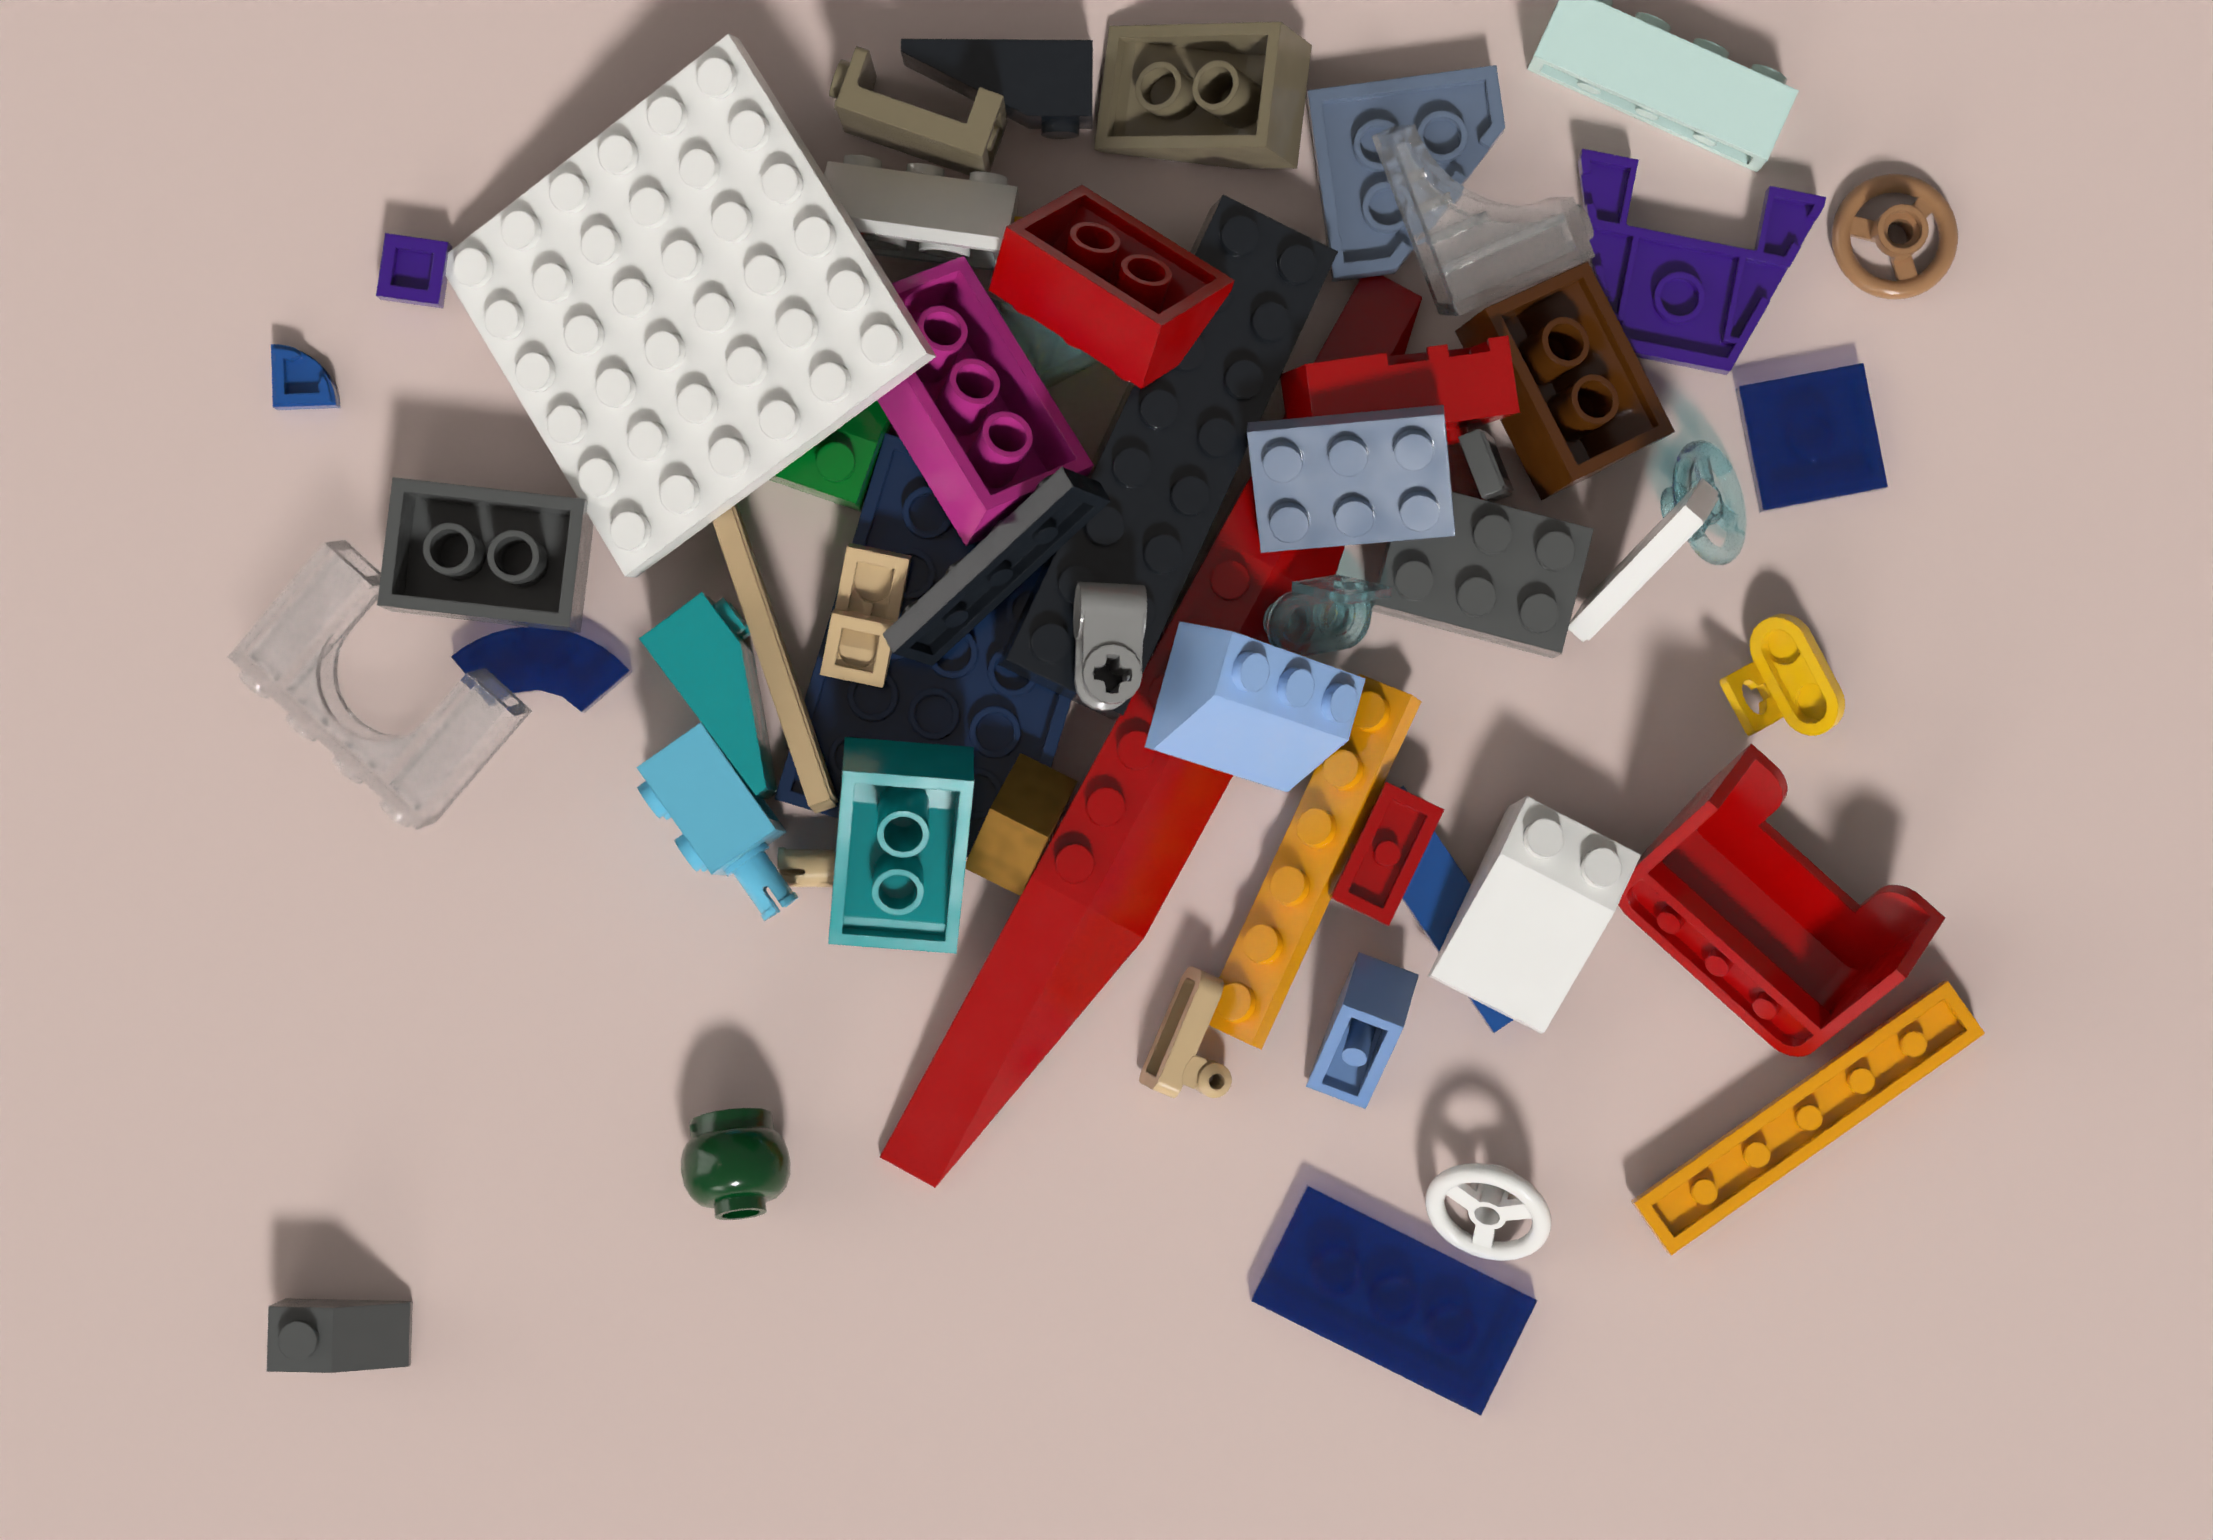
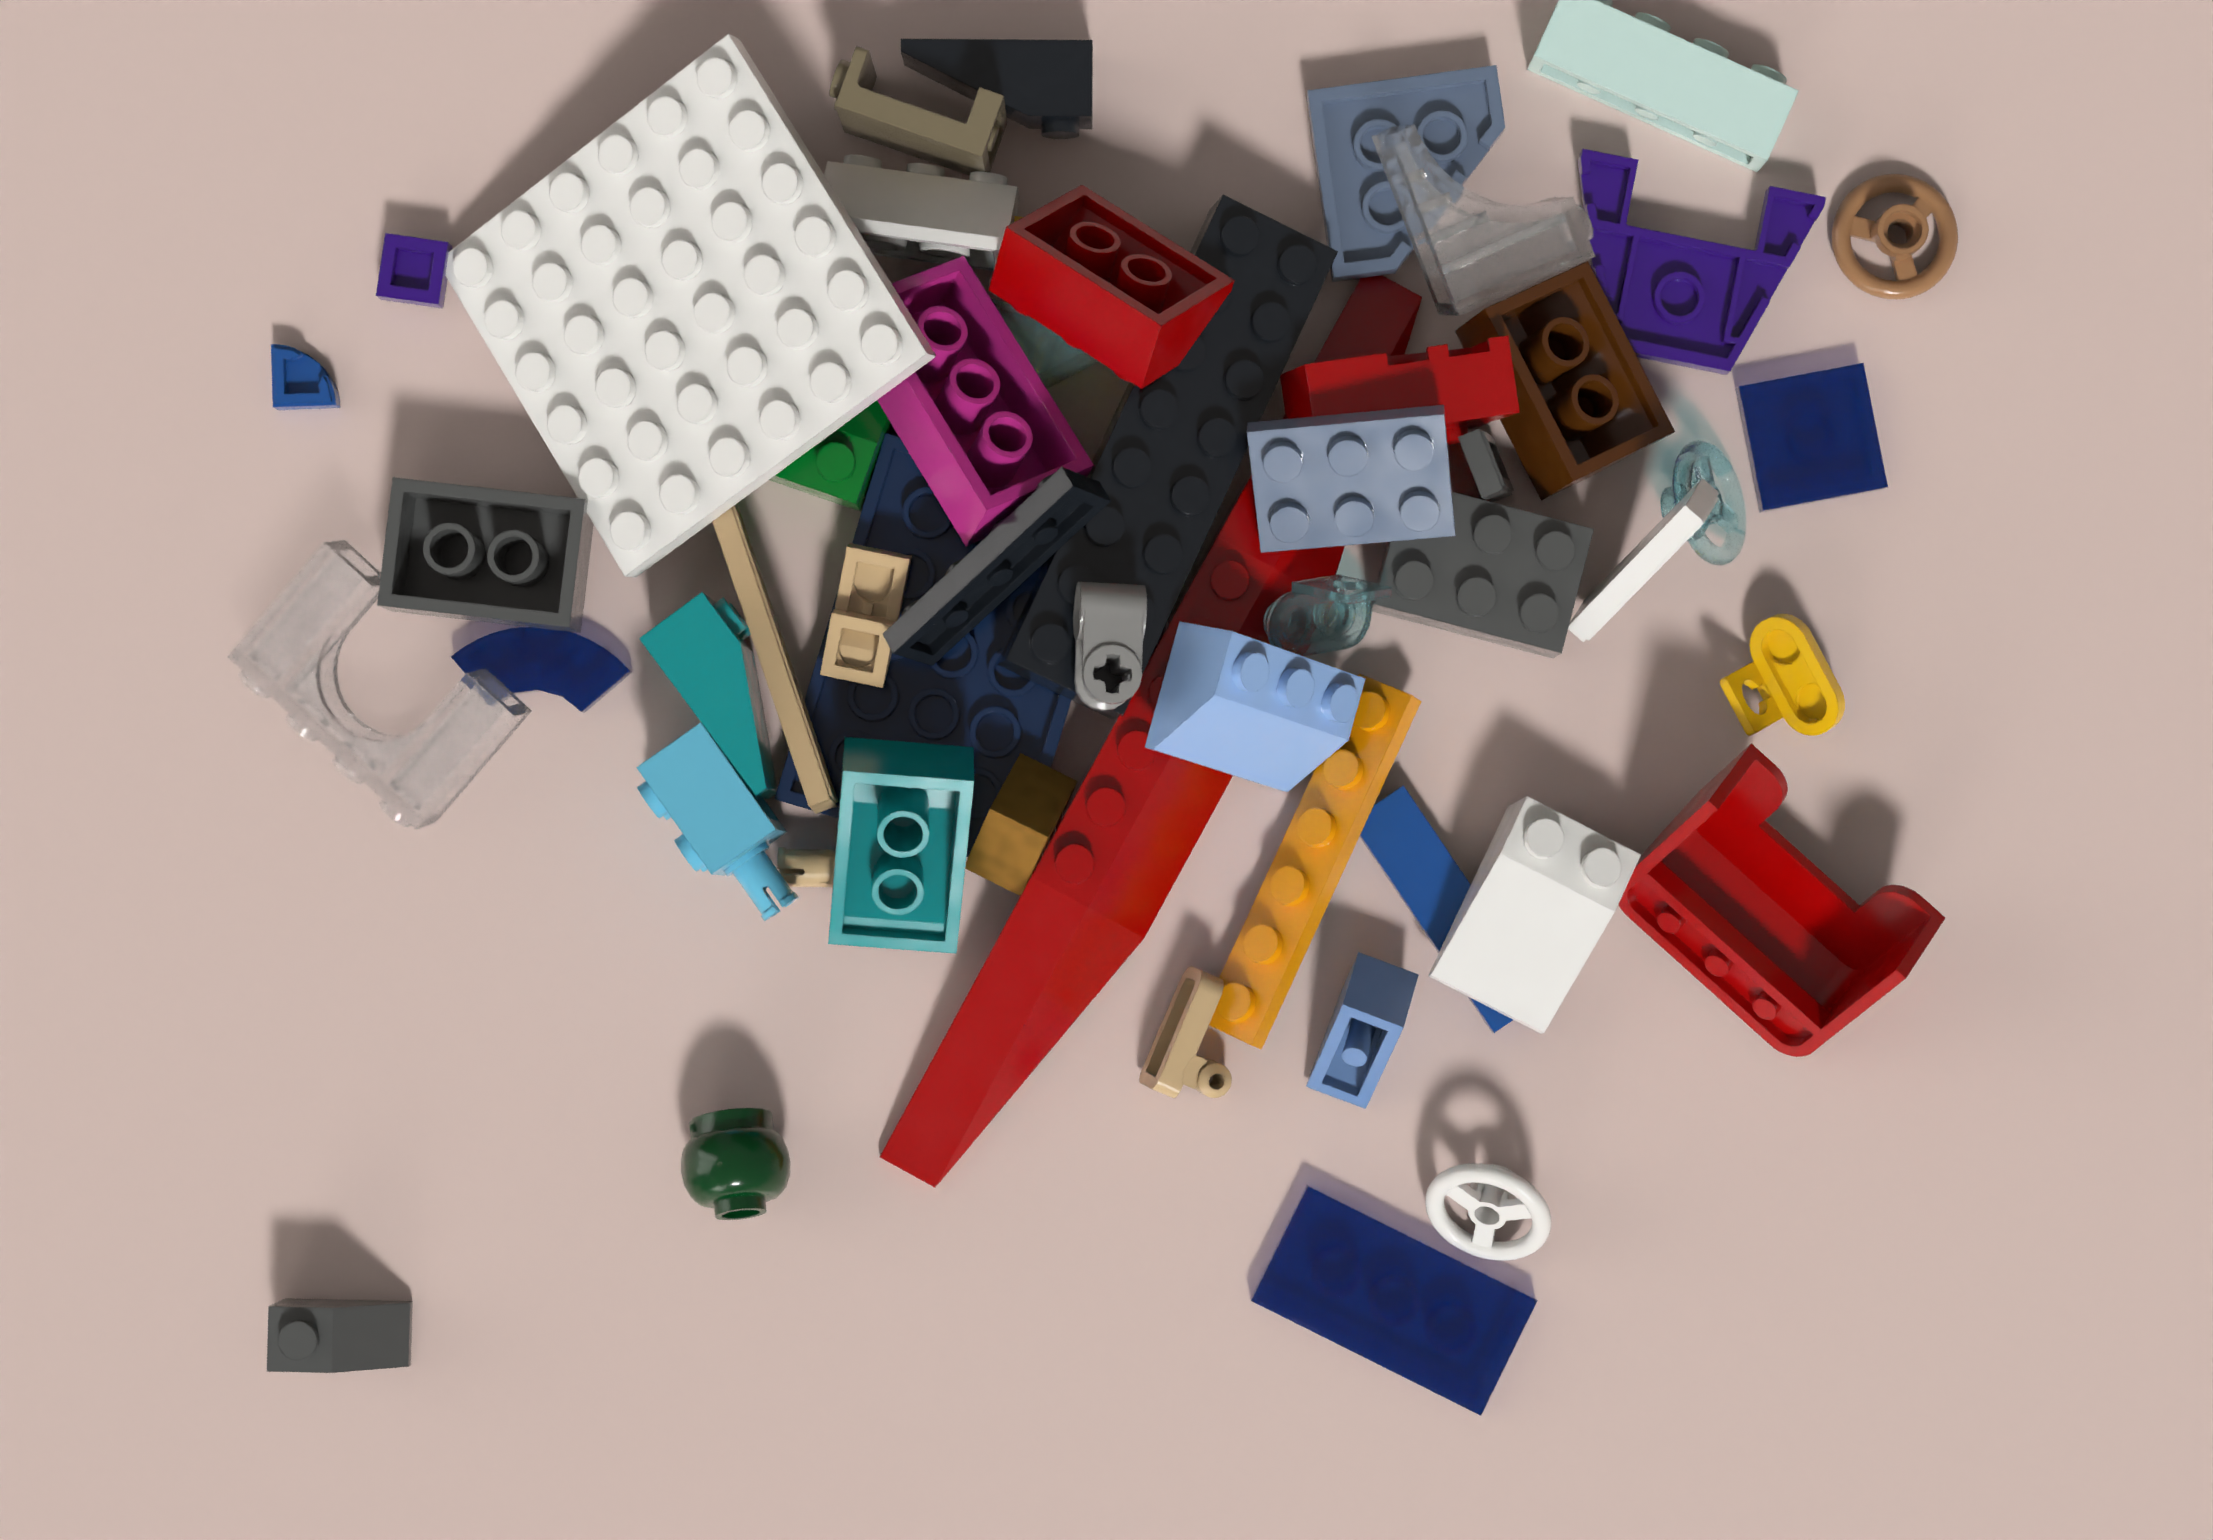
dark tan slope [1094,22,1312,169] -> none
red plate [1330,782,1445,926] -> none
light orange plate [1631,981,1985,1256] -> none

